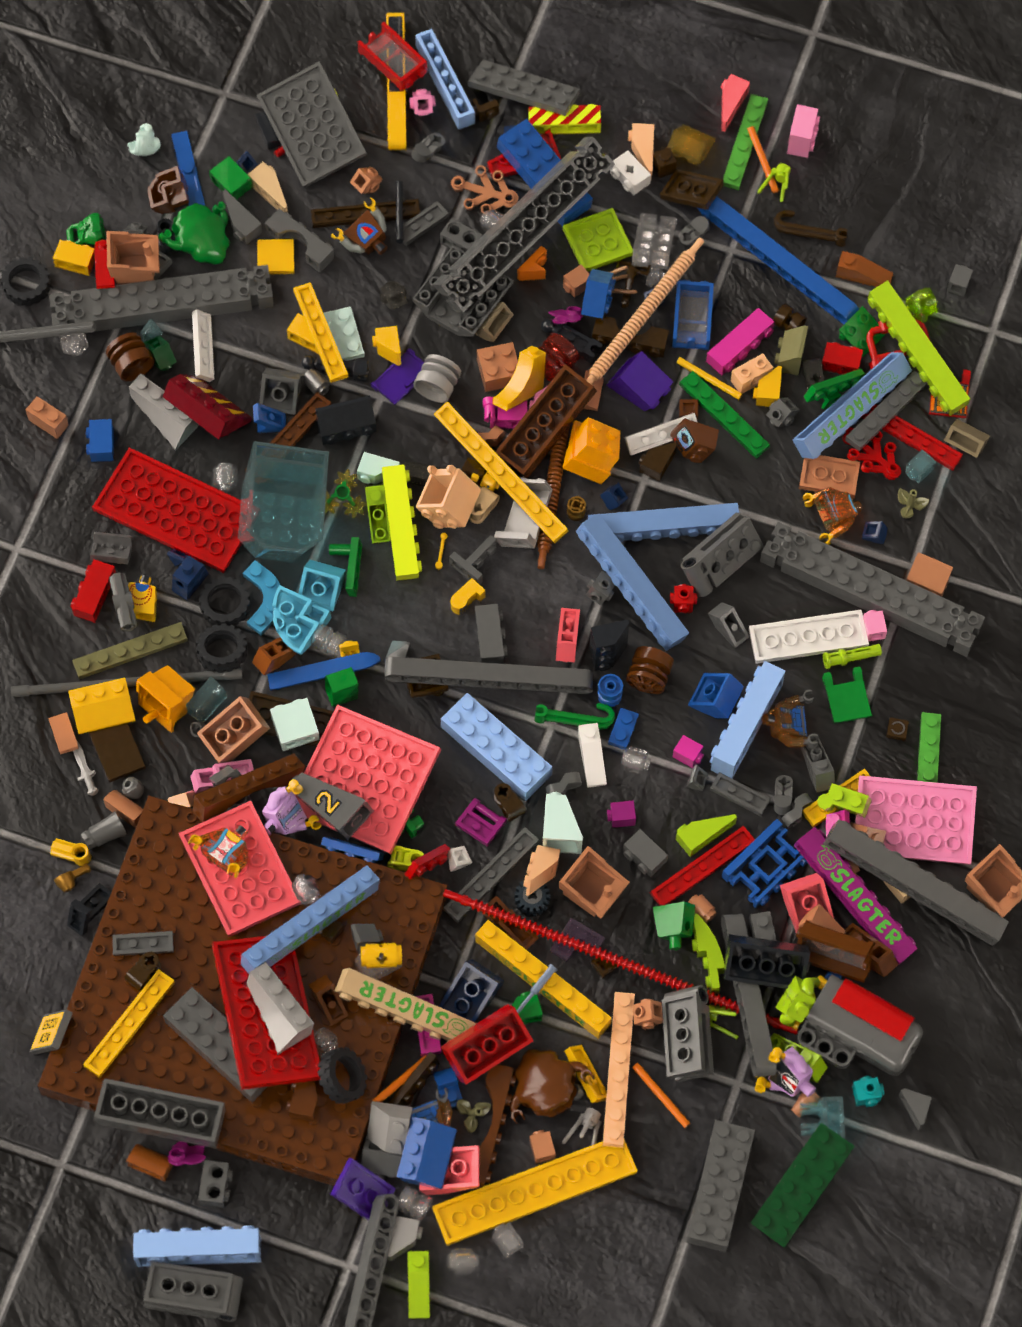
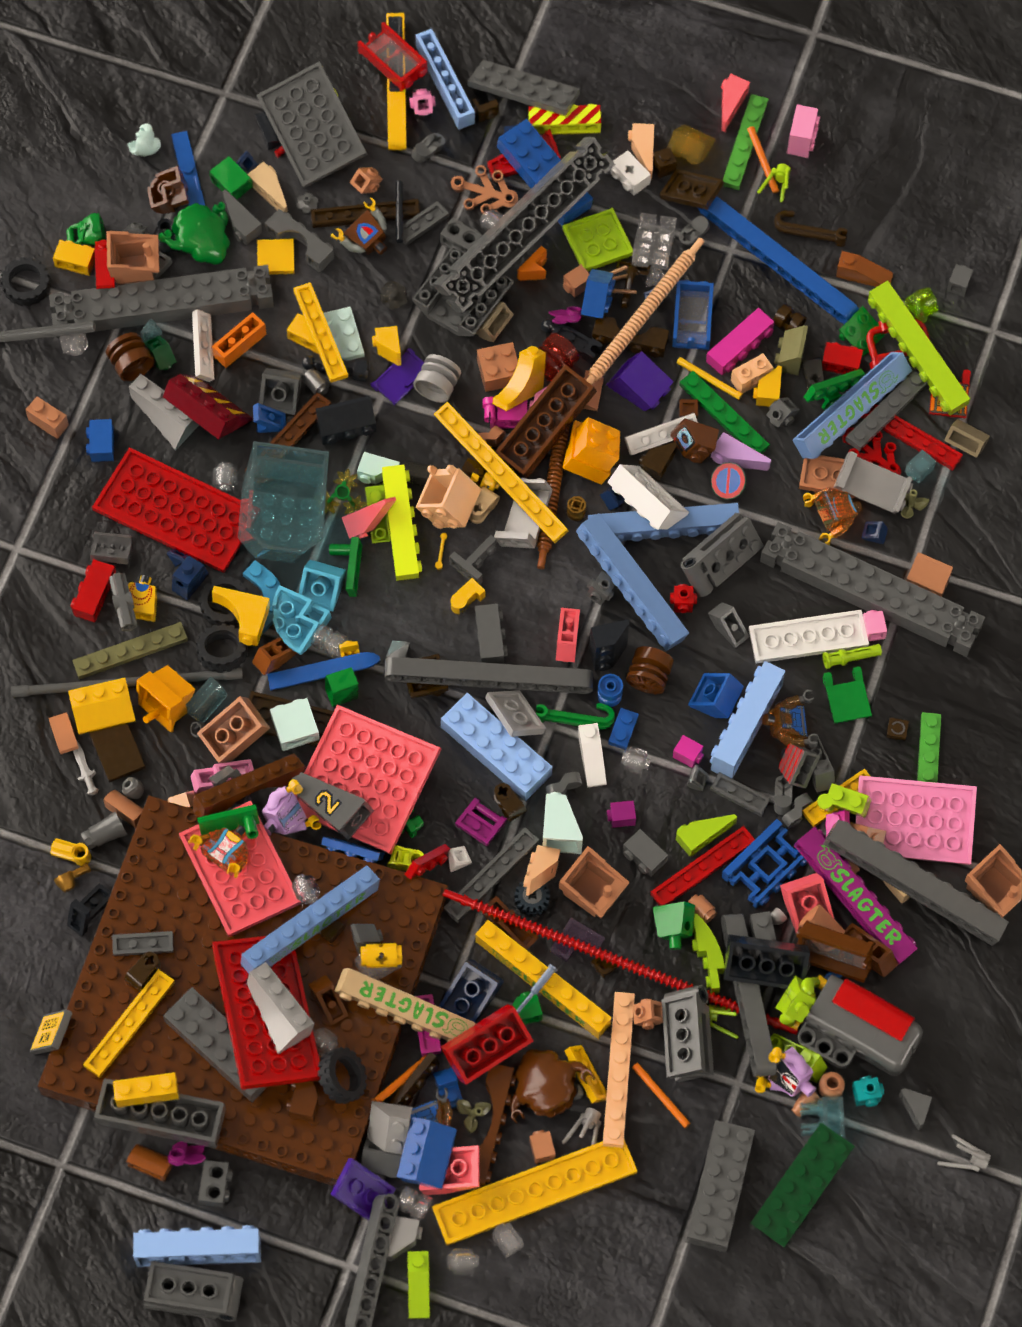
none -> yellow brick [113,1072,179,1108]
none -> green piece [197,804,260,839]
none -> orange brick [212,312,267,368]
none -> yellow arch [212,586,270,646]
none -> dark grey plant [296,193,318,214]
none -> coral slope [341,497,396,539]
none -> light grey plate [485,690,546,737]
none -> white slope [608,464,689,530]
none -> lavender slope [711,432,771,471]
none -> piece [711,462,747,500]
none -> light grey hinge [771,907,787,925]
none -> dark grey torso [779,744,820,789]
none -> nougat head [818,1072,845,1101]
none -> light grey panel [833,451,913,514]
none -> light grey plant [937,1134,990,1172]

